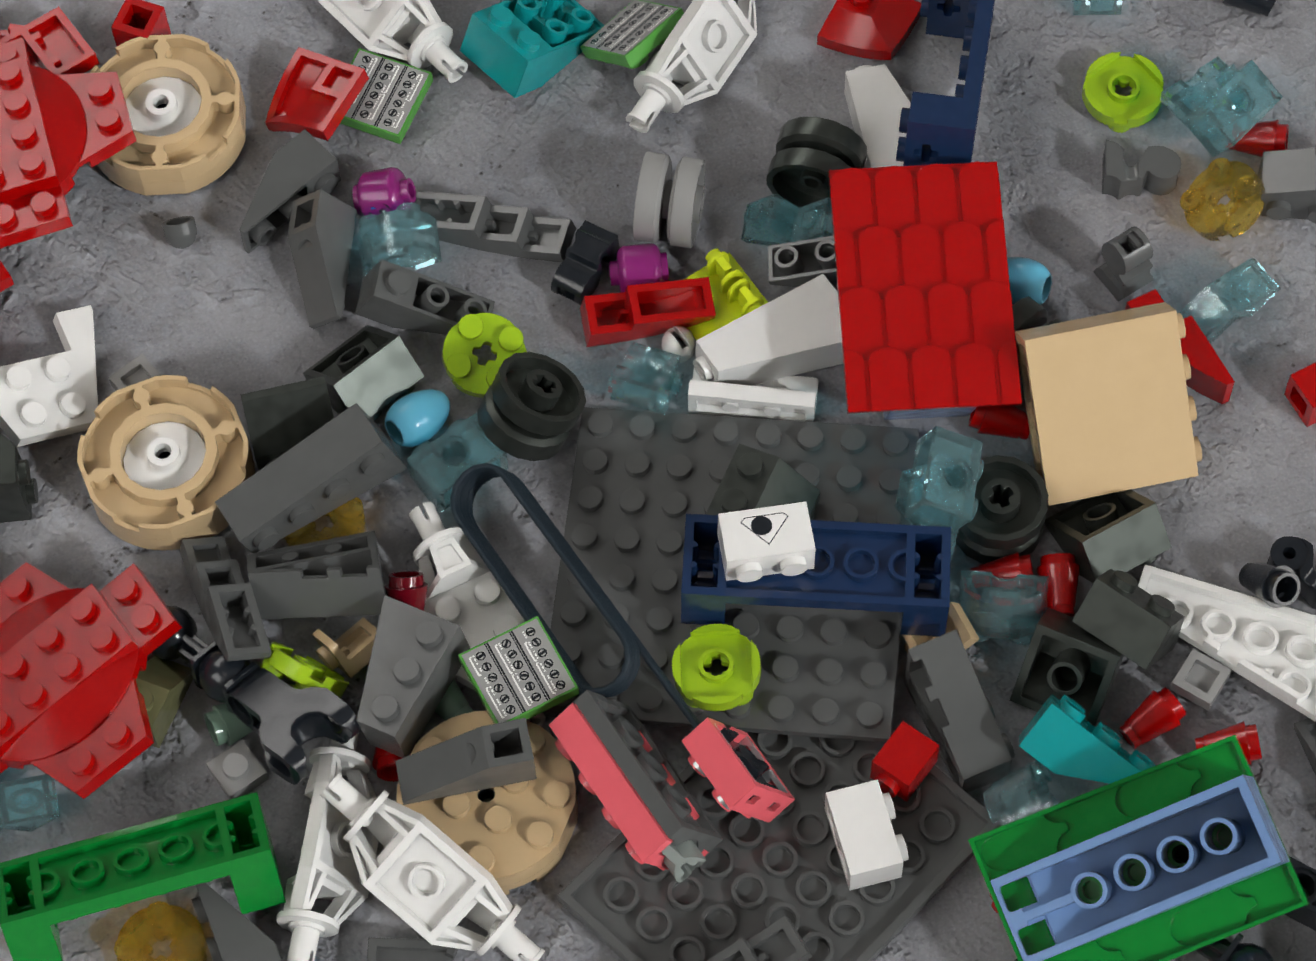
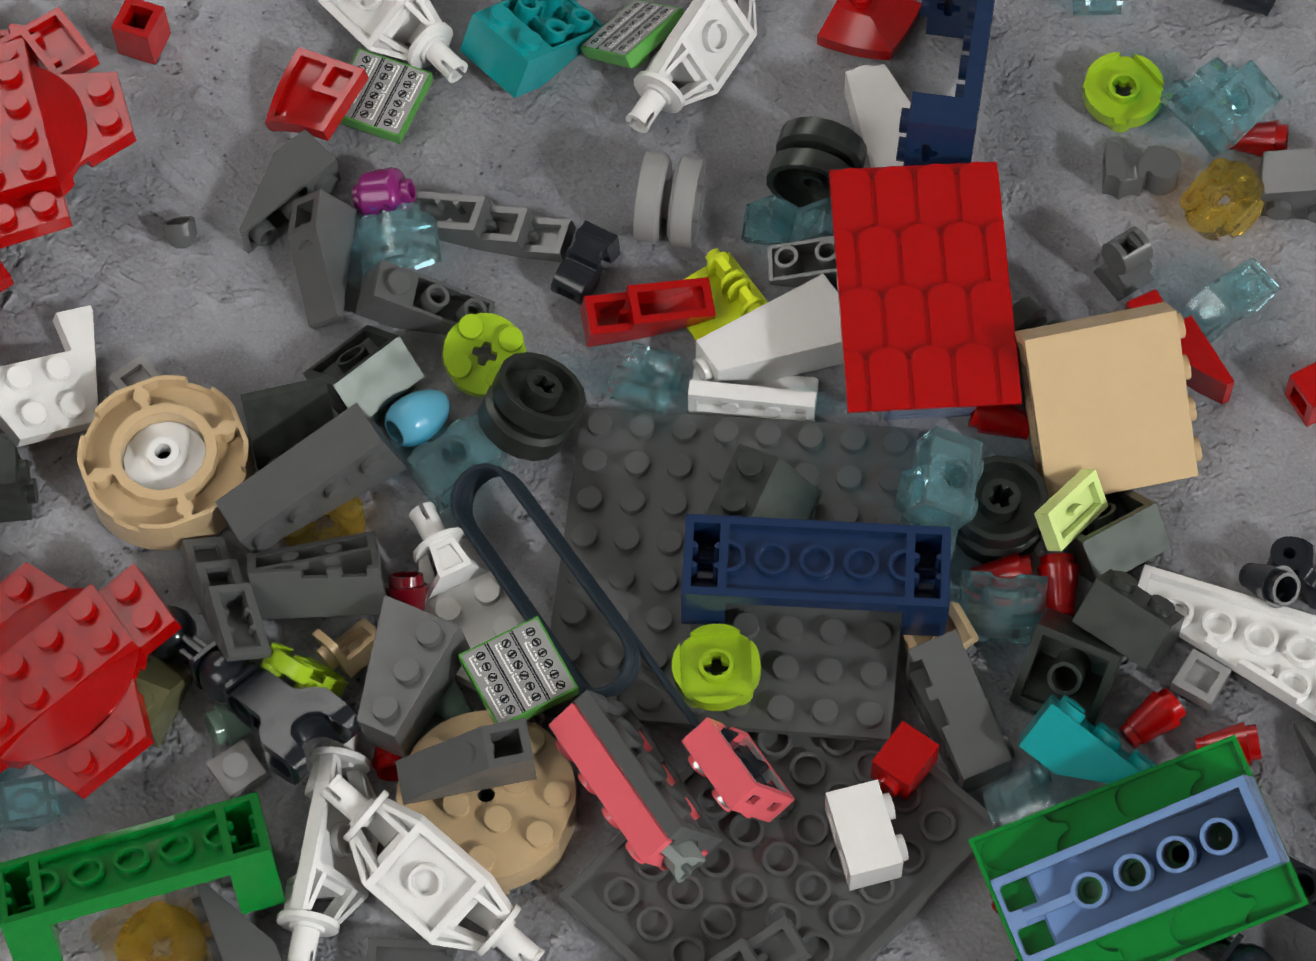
tan piece [90,34,246,196] -> none
magenta head [609,243,669,292] -> none
white hinge [662,326,695,363] -> none
white brick [717,502,816,582] -> none
medium azure animal [1007,257,1052,305] -> none
none -> yellowish green plate [1034,469,1108,551]

